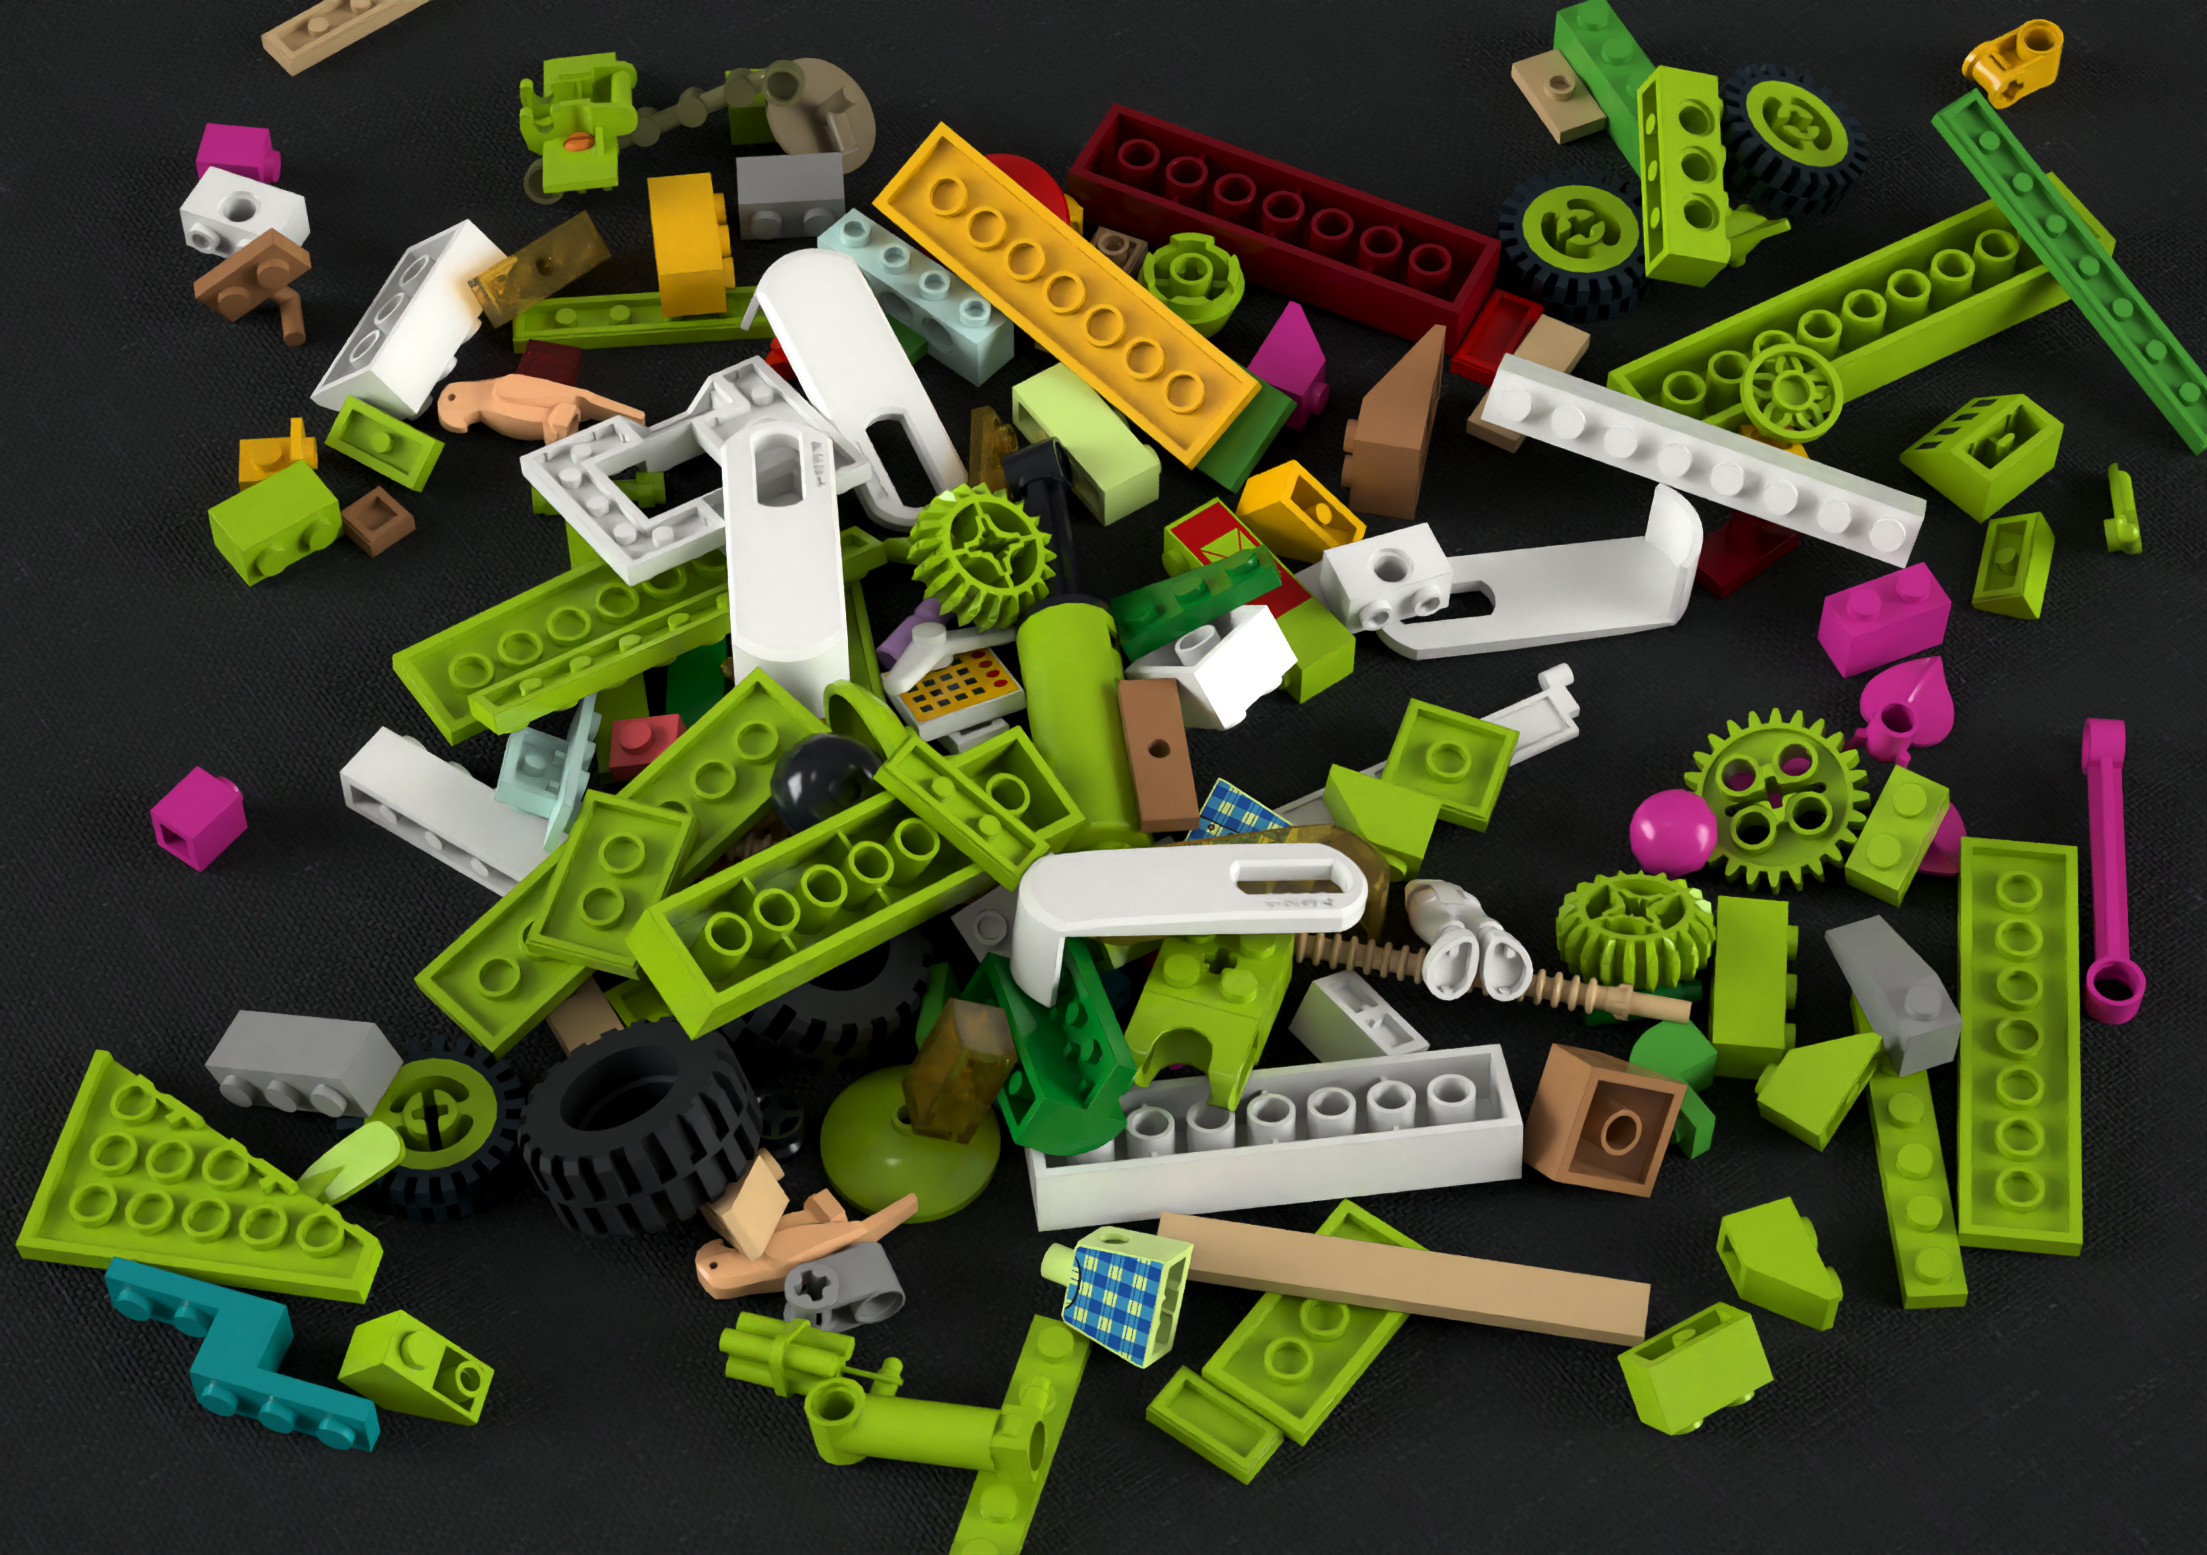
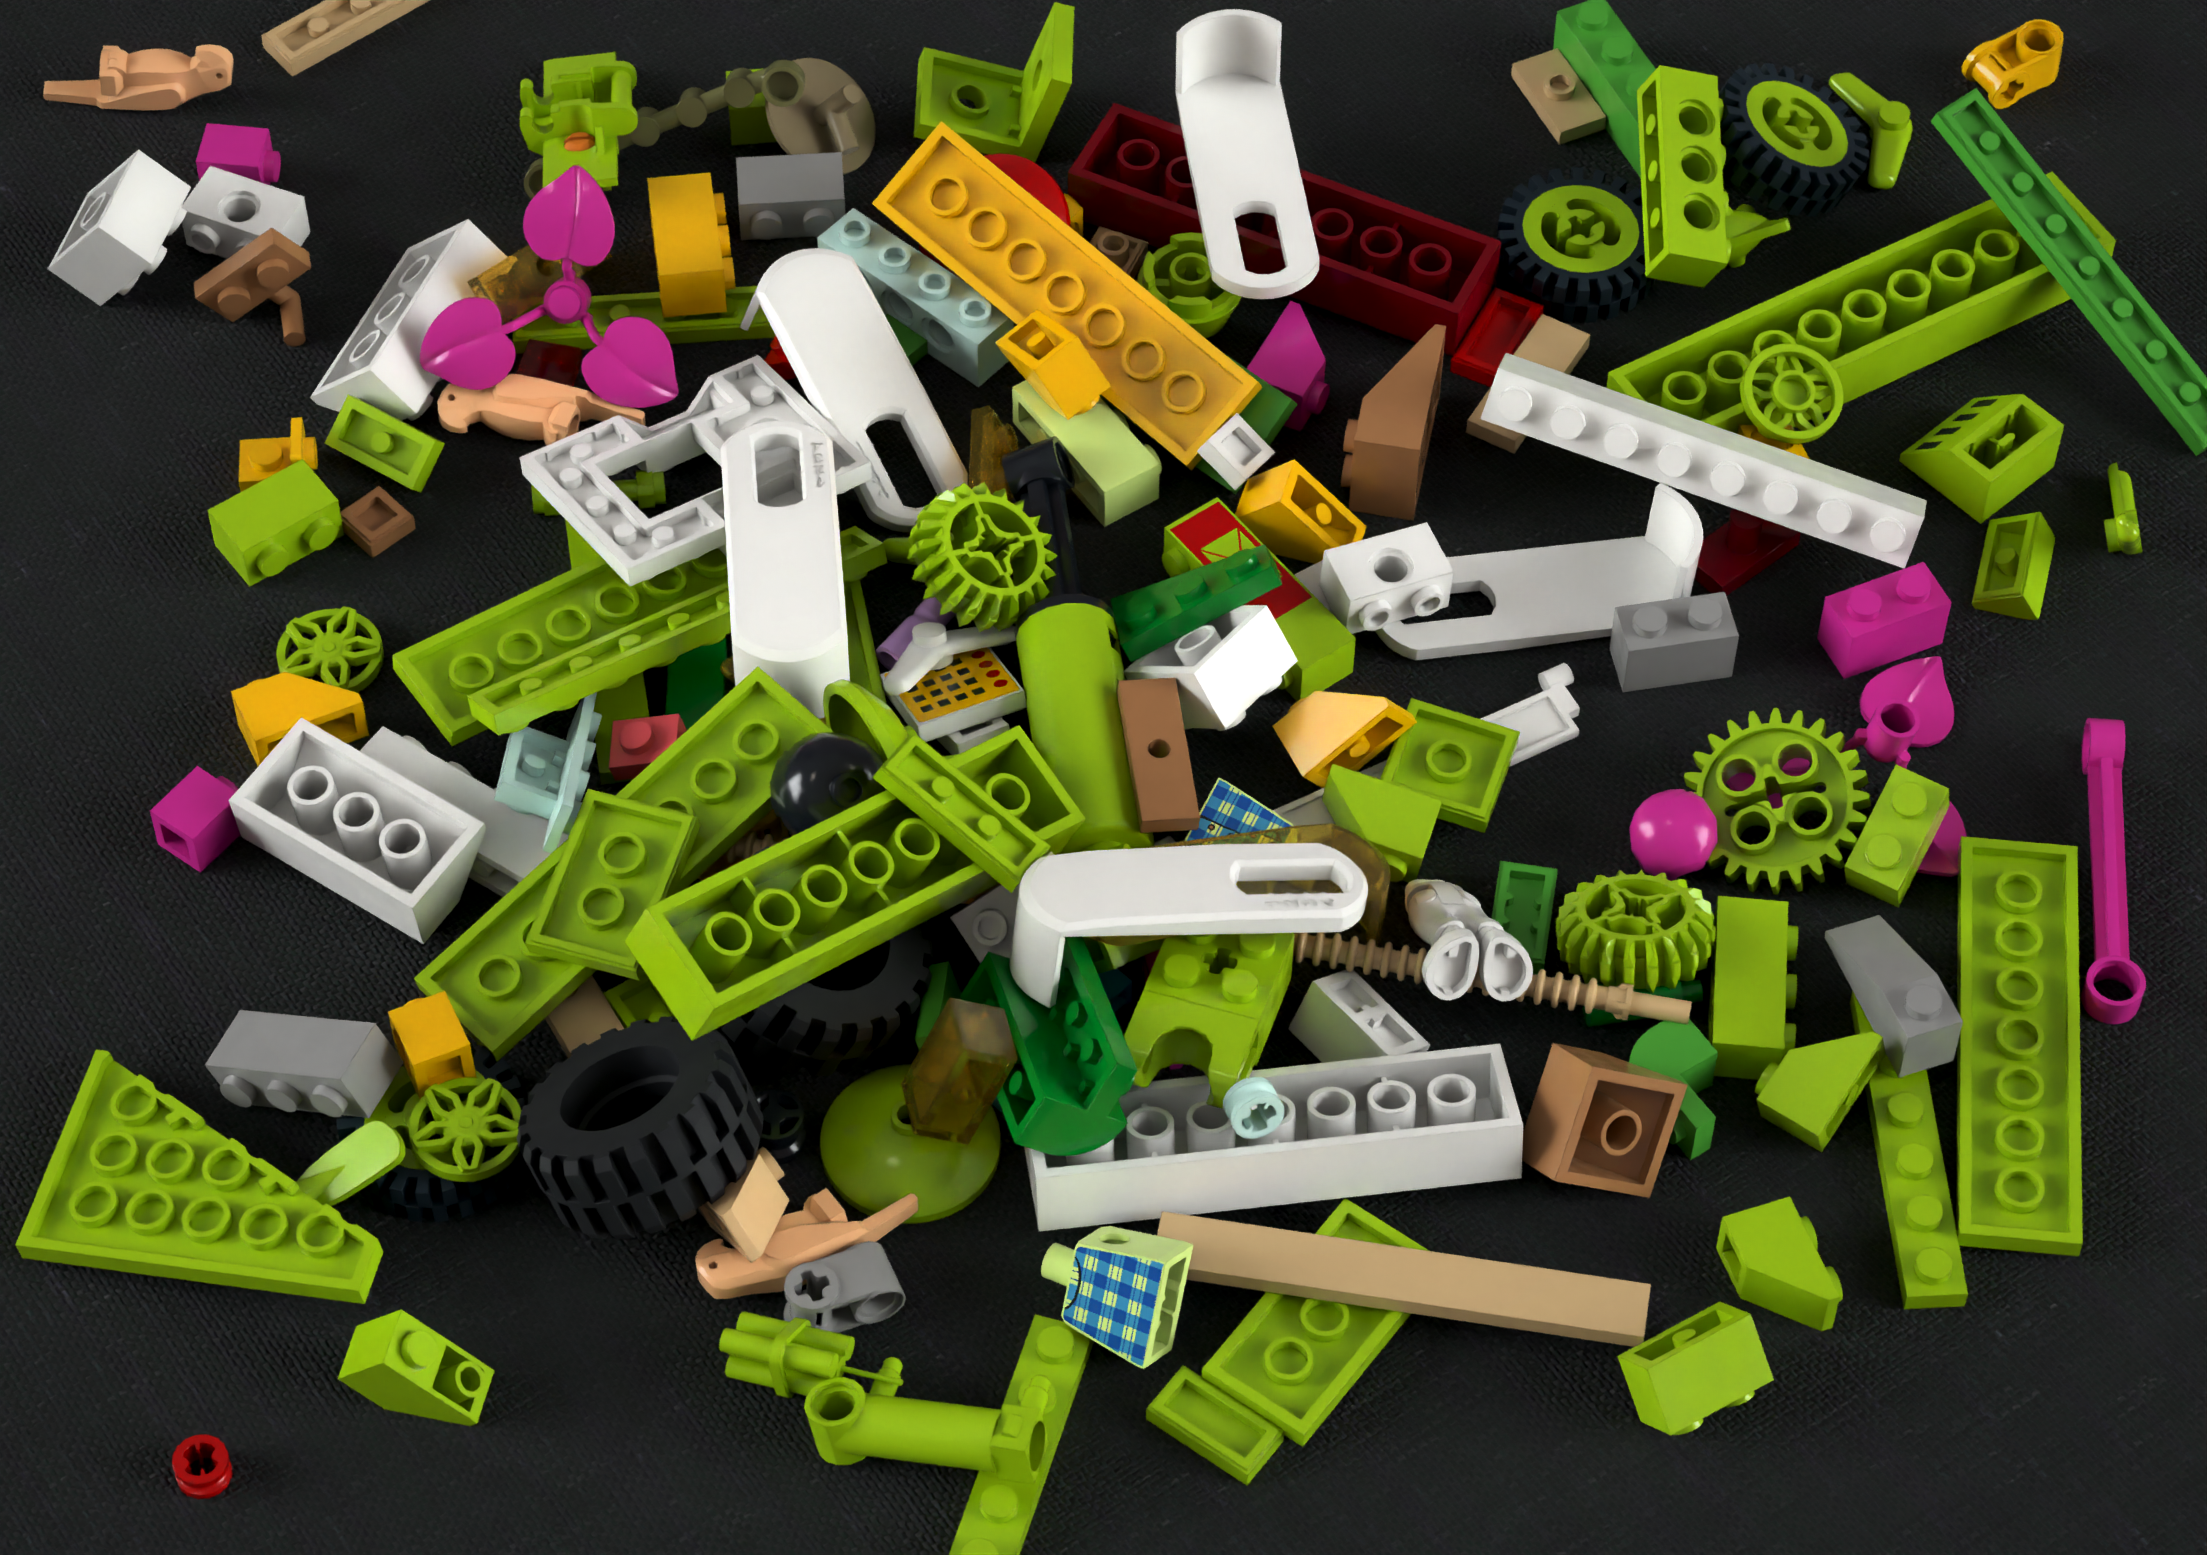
teal bracket [104,1256,380,1453] -> none
none -> light nougat animal [43,44,234,111]
none -> white brick [48,150,191,306]
none -> red bush [172,1434,232,1499]
none -> white slope [229,717,486,944]
none -> yellow slope [231,672,369,766]
none -> lime wheel [276,606,384,693]
none -> yellow brick [388,991,477,1099]
none -> lime wheel [409,1077,522,1182]
none -> dark pink plant [420,165,679,408]
none -> lime bracket [914,2,1075,163]
none -> yellow slope [995,309,1111,420]
none -> white piece [1176,9,1320,299]
none -> white plate [1197,413,1275,491]
none -> light aqua bush [1223,1077,1284,1139]
none -> yellow slope [1272,691,1417,788]
none -> bright green plate [1492,861,1558,974]
none -> light grey brick [1609,592,1739,692]
none -> lime piece [1829,72,1913,190]

